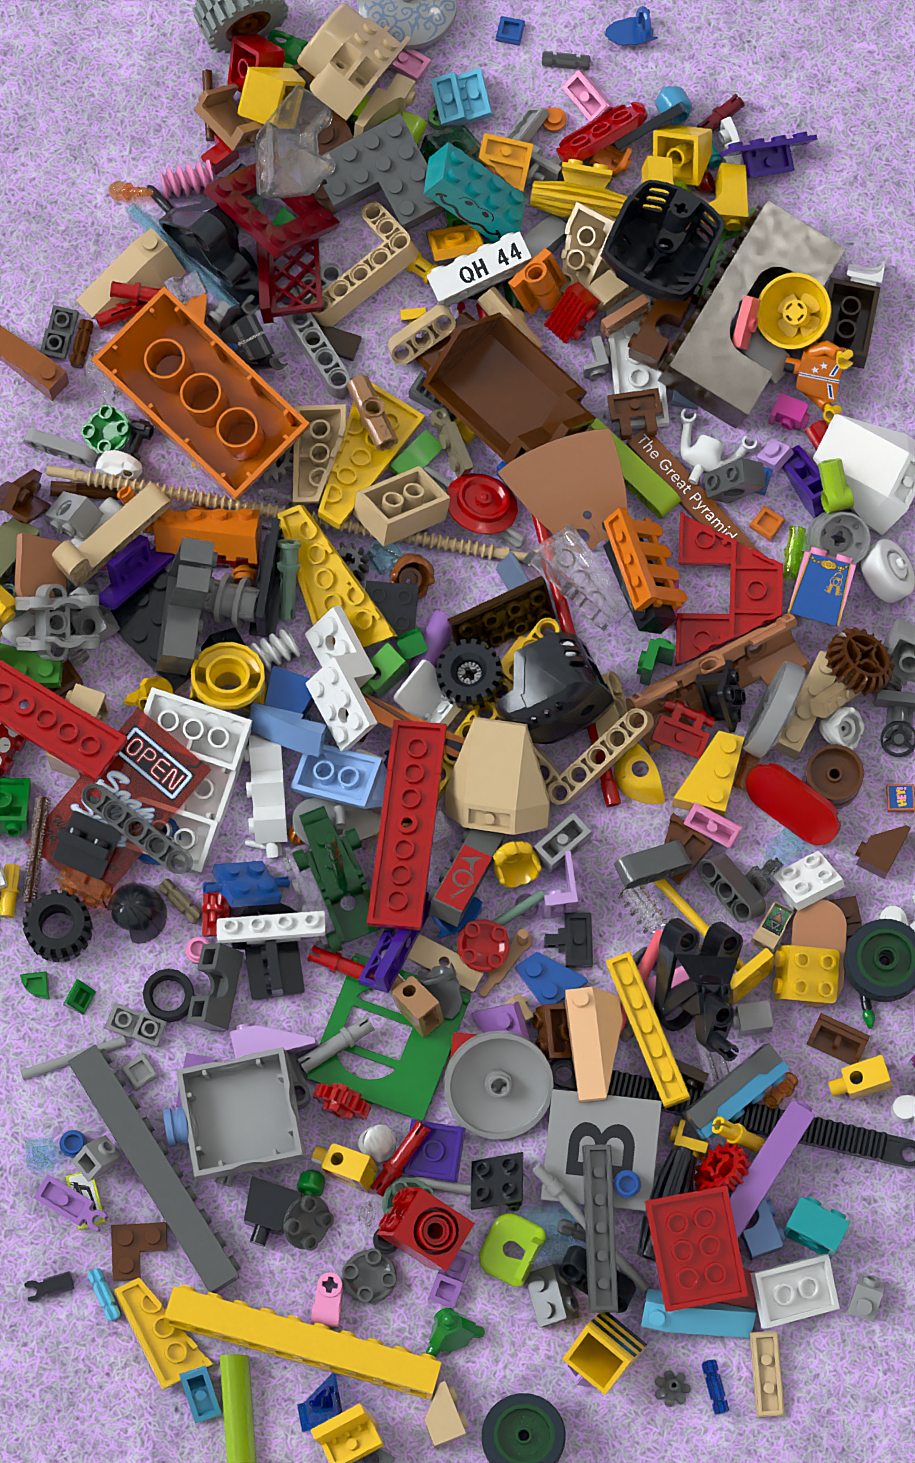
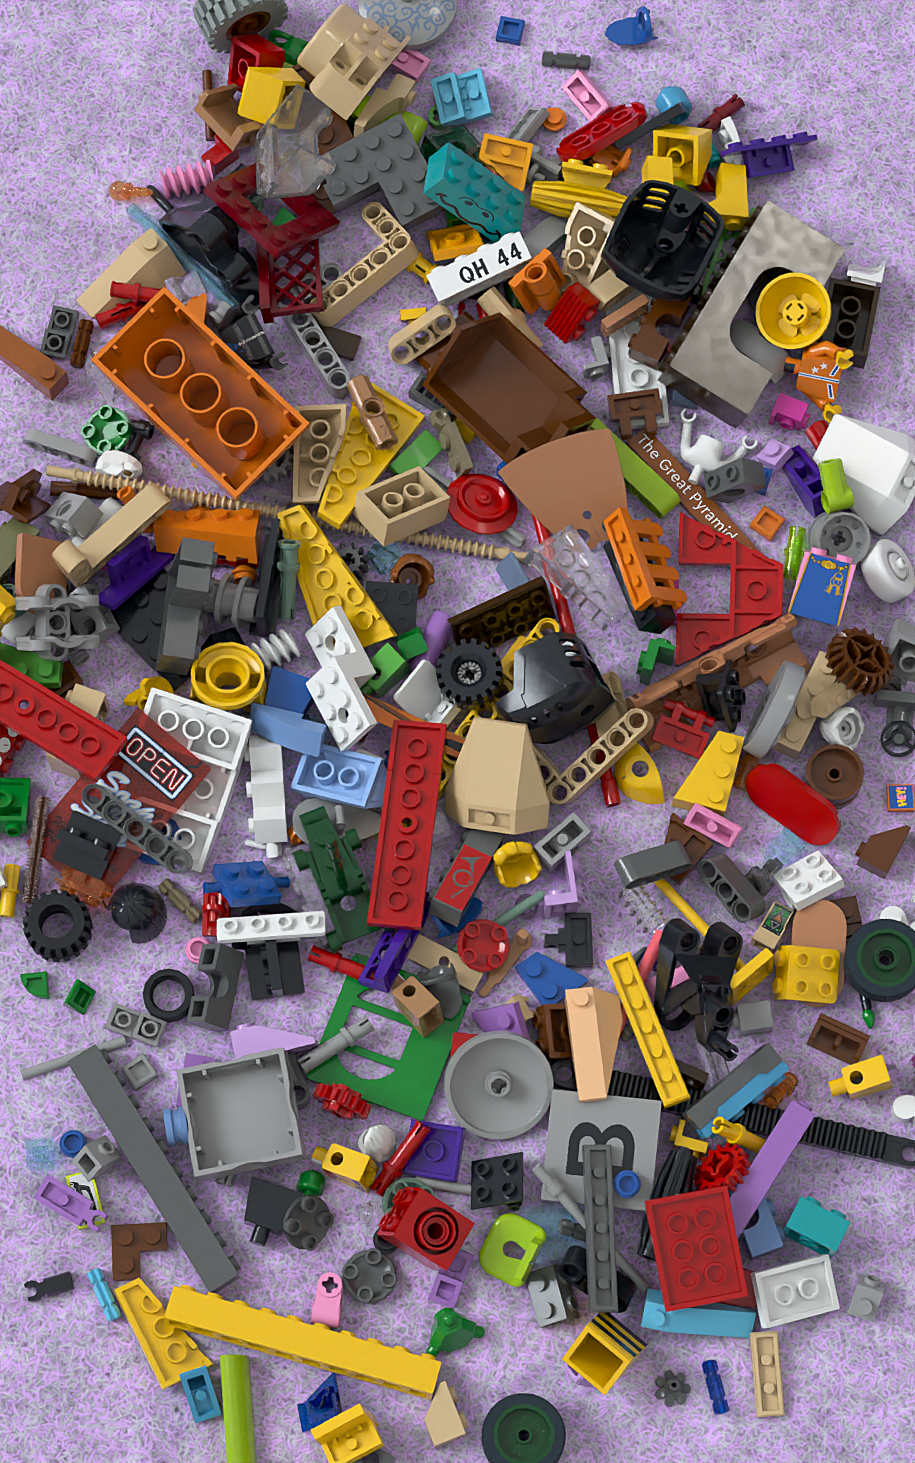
coral plate [732,295,761,350] -> none

